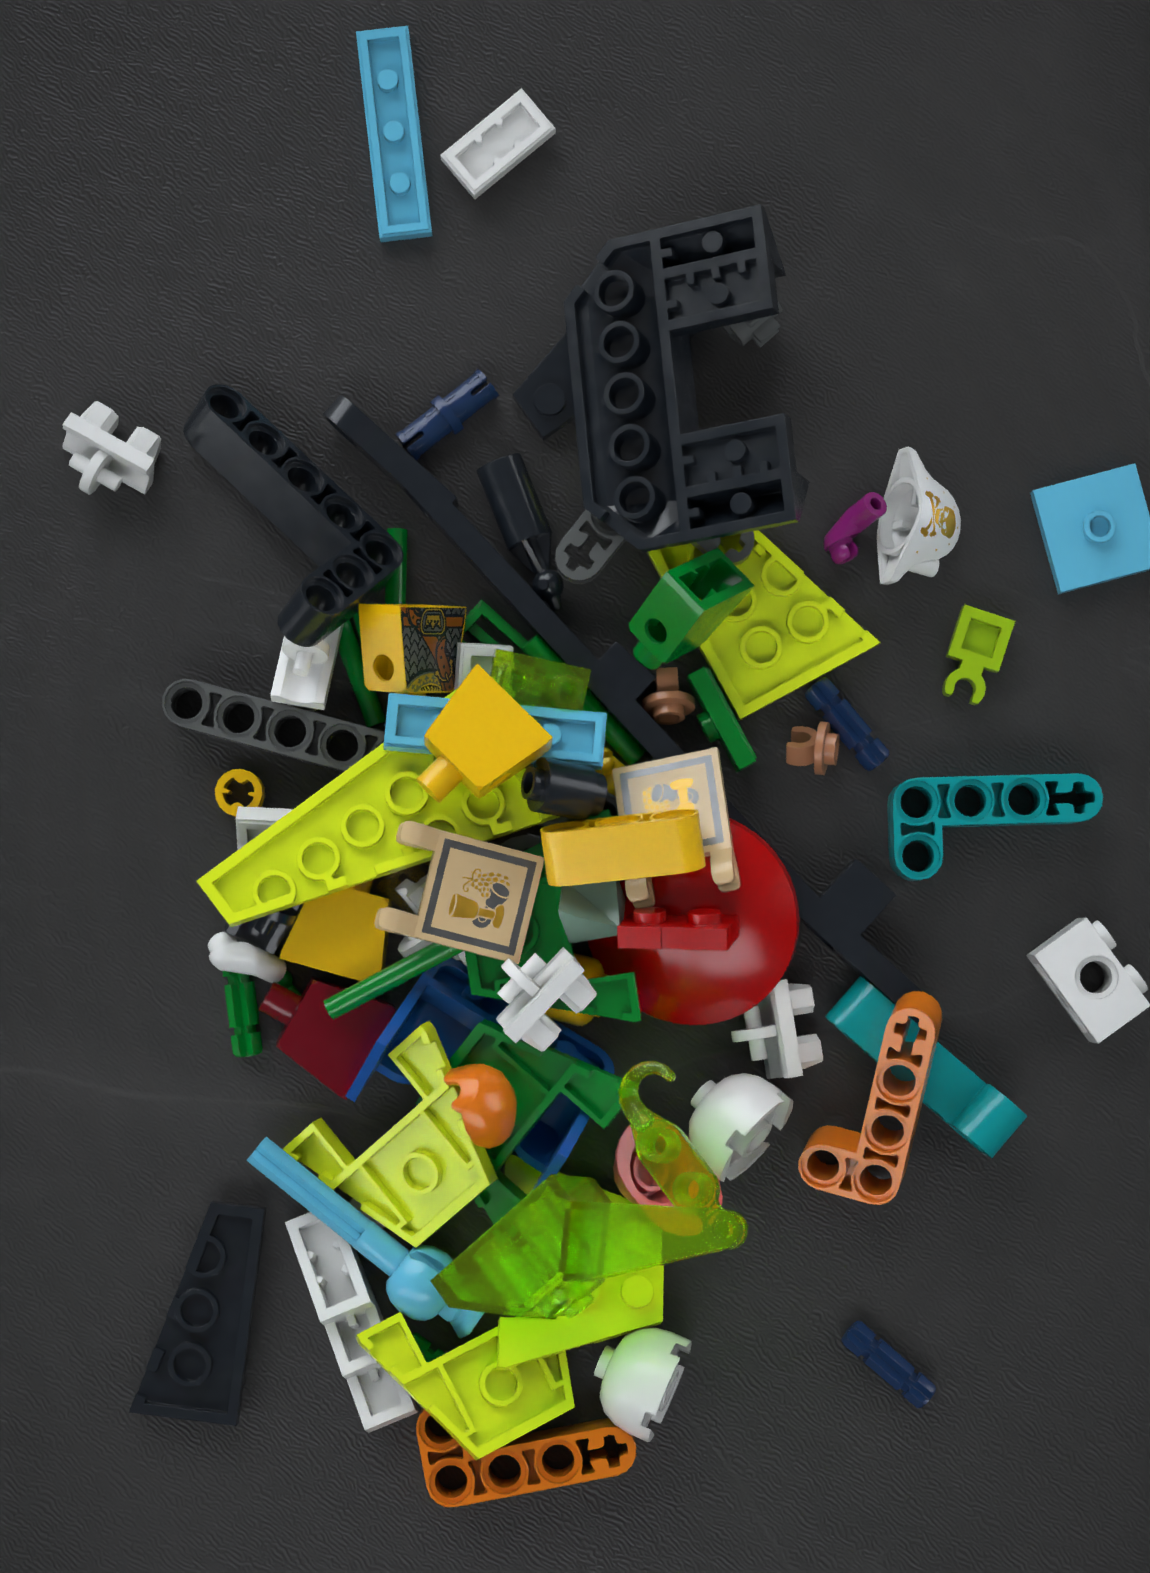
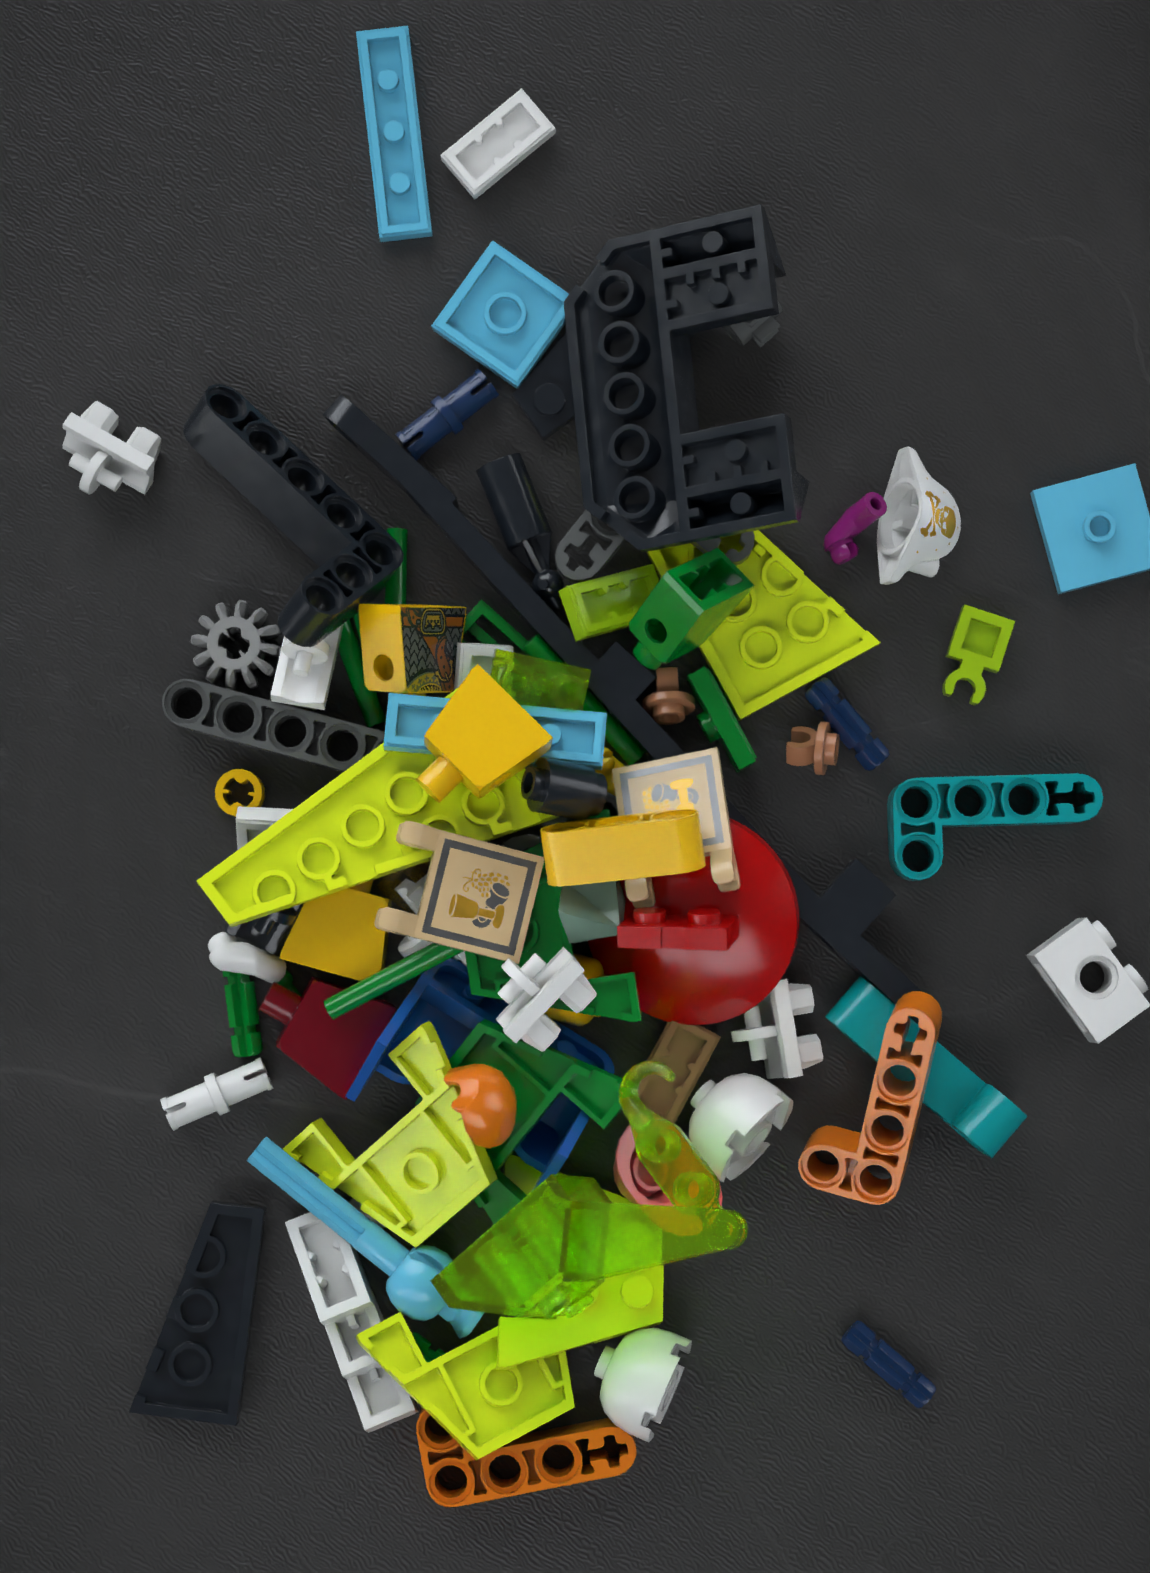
none -> white pin [160,1057,274,1131]
none -> light grey gear [191,600,281,691]
none -> medium azure plate [431,240,569,389]
none -> lime plate [558,564,659,642]
none -> medium nougat plate [625,1021,721,1125]

